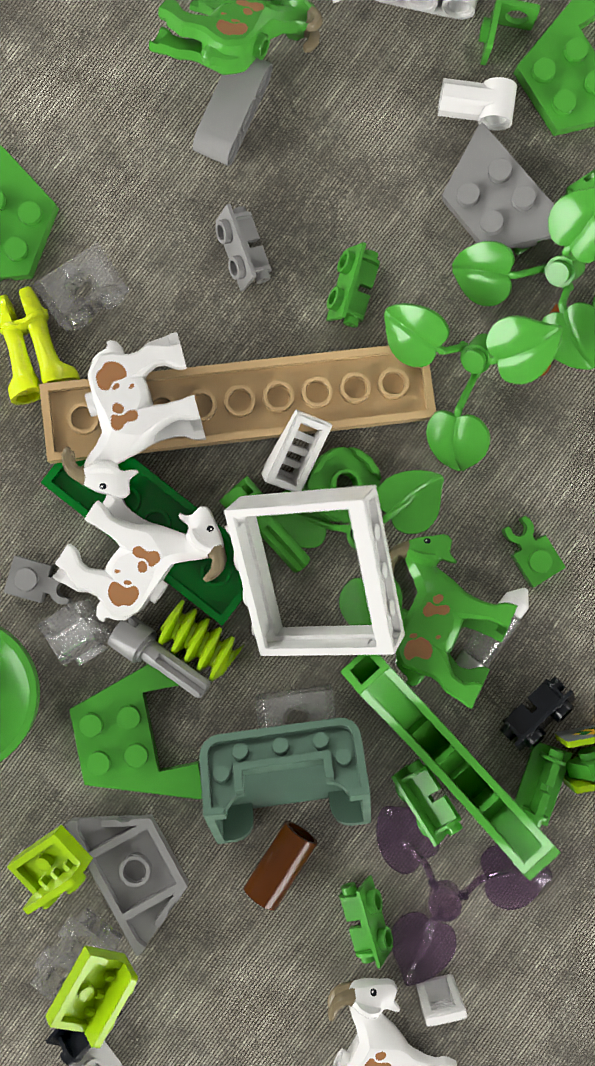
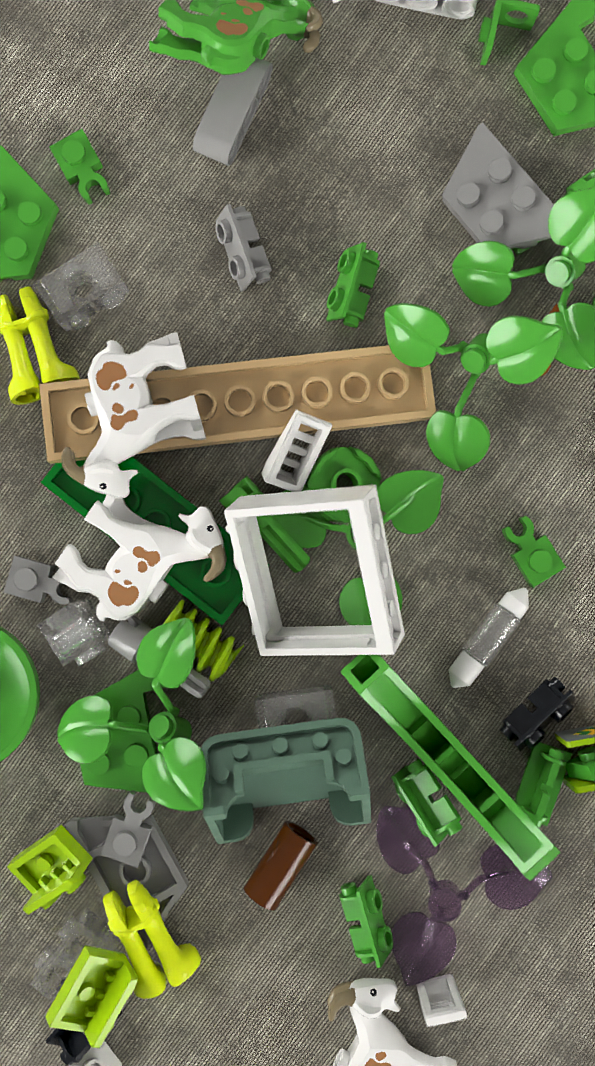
bright green animal [389,534,518,709] -> none
white piece [438,77,517,131] -> none
none -> bright green plate [49,129,110,205]
none -> bright green plant [57,618,206,811]
none -> light grey plate [101,790,156,868]
none -> neon yellow piece [103,879,201,999]

